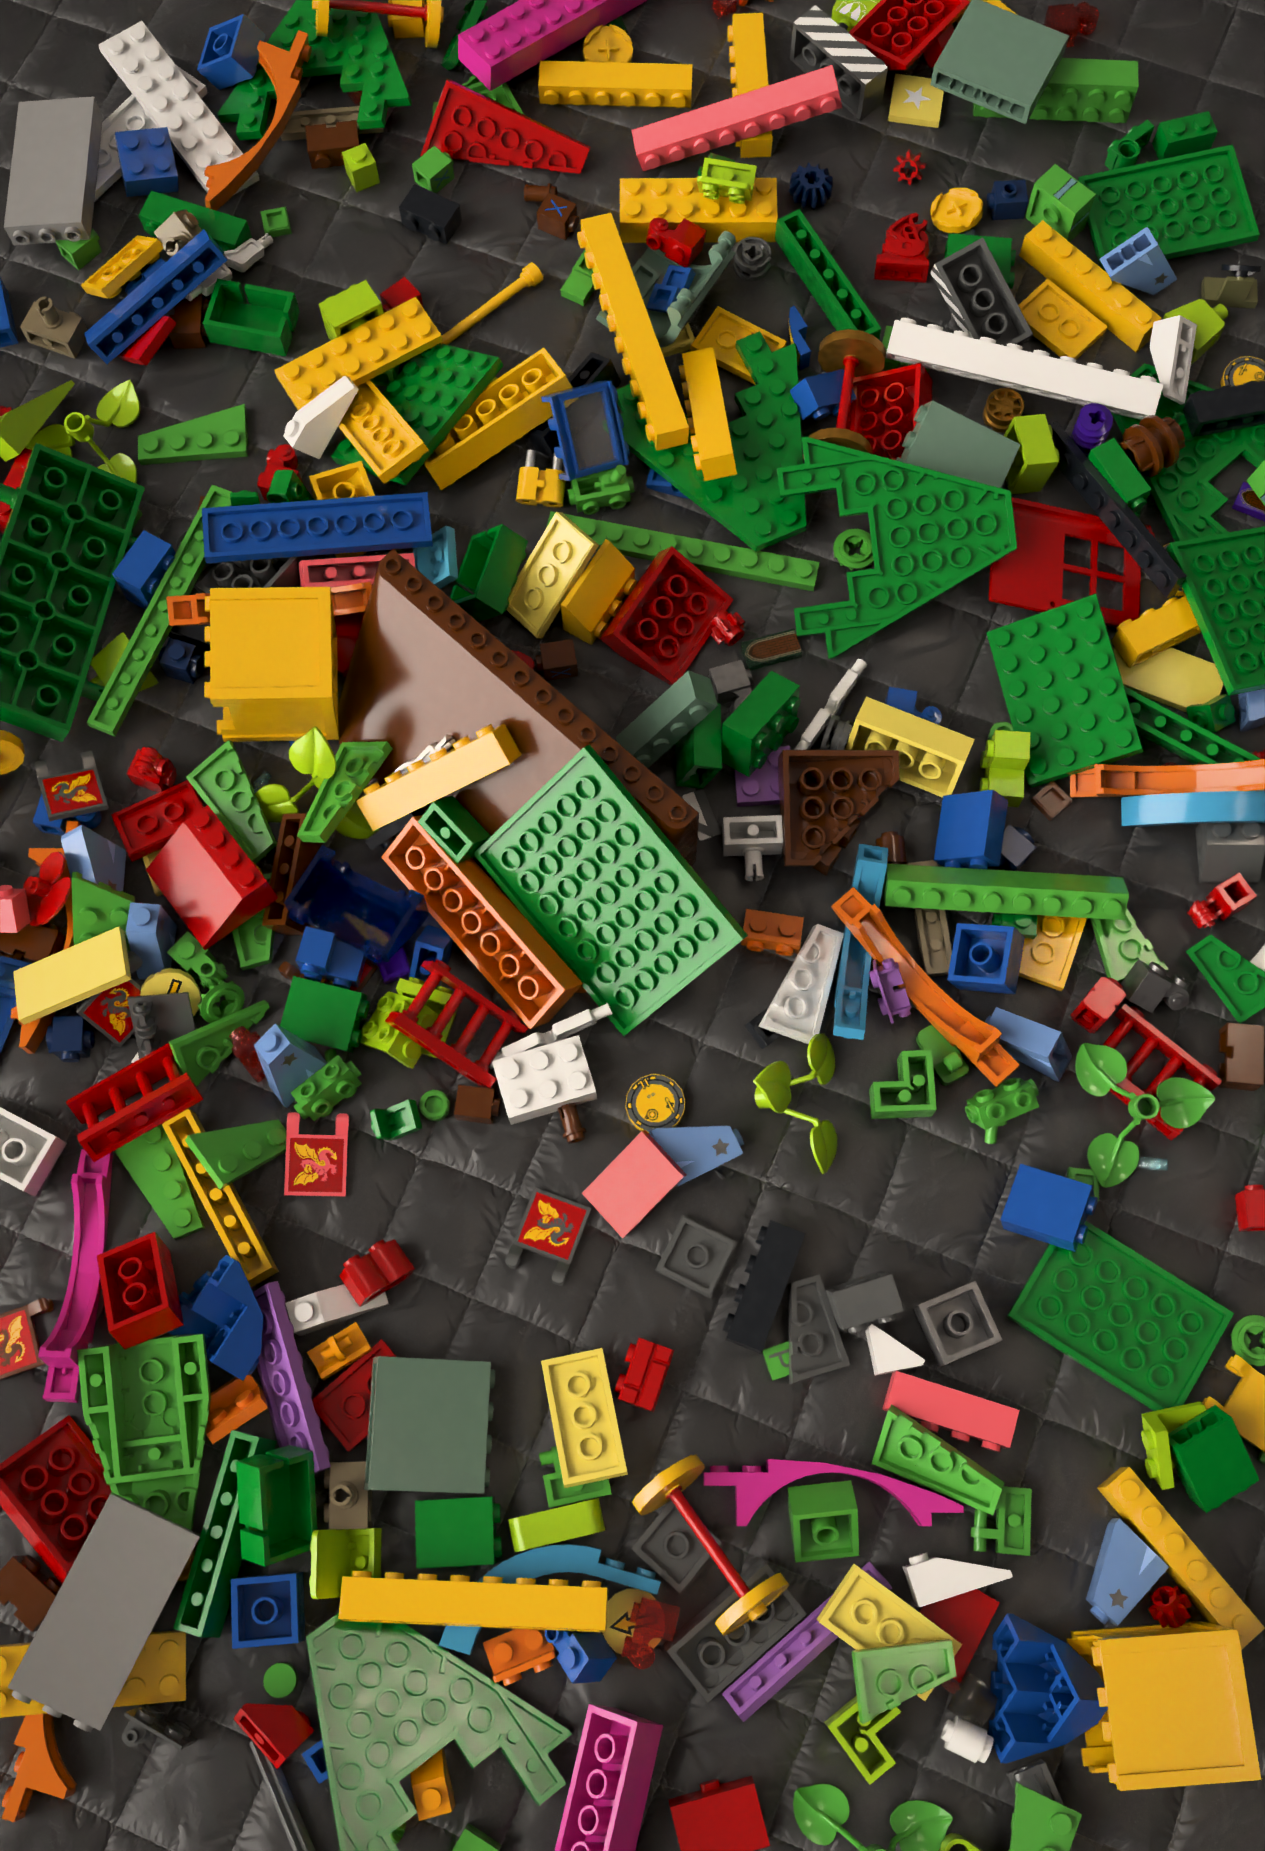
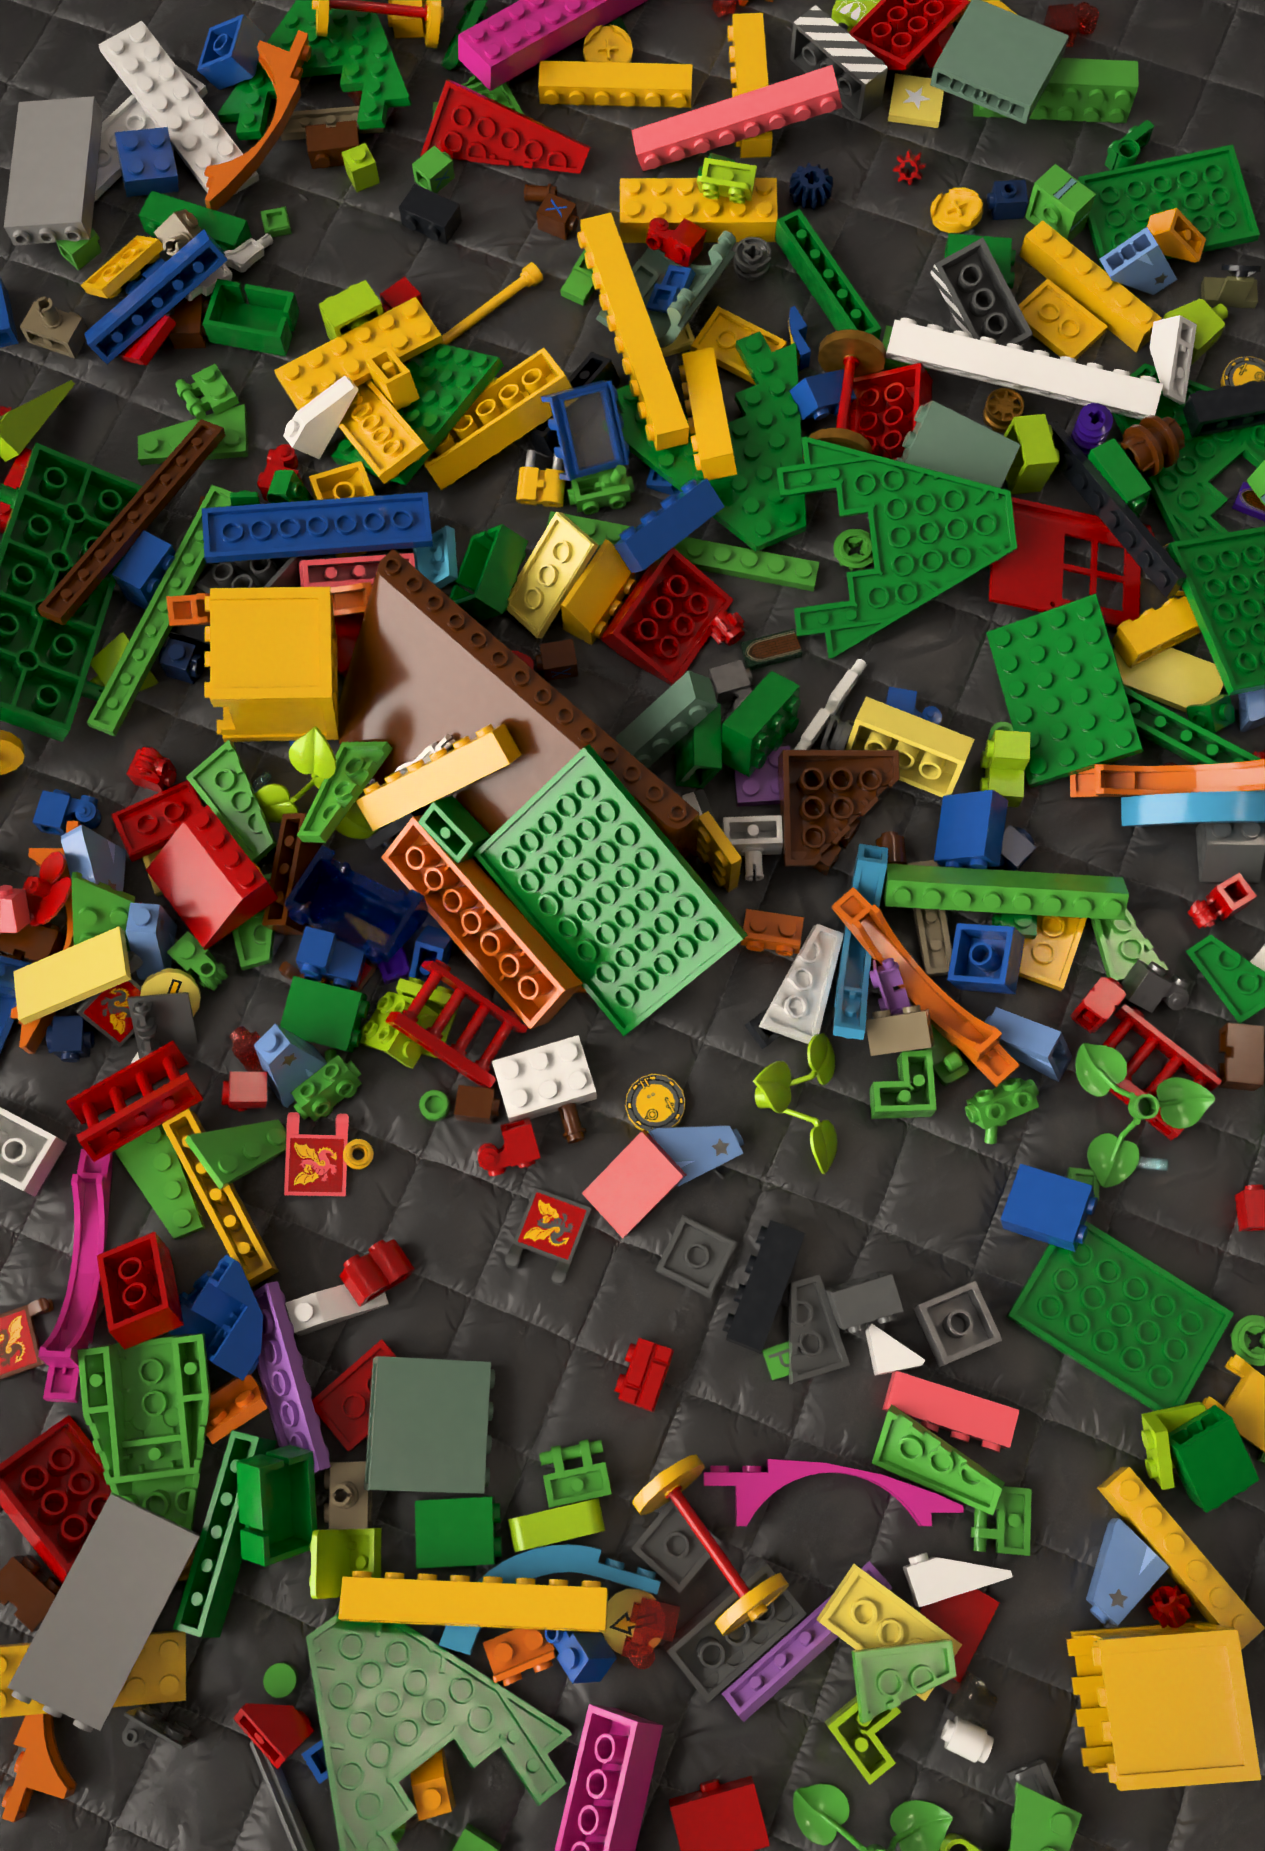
lime plant [25,380,141,483] -> none
flag [34,750,108,821] -> none
bright green wing [169,1000,270,1086] -> none
bright green gear [198,980,245,1023] -> none
blue brick [231,1572,305,1649] -> none
light orange hips [307,1322,372,1381] -> none
green bracket [370,1099,423,1140] -> none
white piece [489,1002,613,1069] -> none
light yellow plate [541,1348,628,1488] -> none
bright green slope [788,1480,859,1563] -> none
red piece [874,212,929,283] -> none
blue brick [988,1613,1108,1763] -> none
reddish brown tile [1030,781,1073,821] -> none
green brick [1152,111,1218,160] -> none
none -> reddish brown plate [37,419,226,626]
none -> bright green plate [175,364,239,420]
none -> brick [221,1071,267,1112]
none -> yellow plate [343,1139,374,1170]
none -> yellow brick [365,346,420,411]
none -> red brick [477,1117,541,1176]
none -> blue brick [614,478,725,573]
none -> yellow plate [696,811,742,892]
none -> dark tan brick [866,1005,935,1056]
none -> light orange slope [1147,208,1206,263]

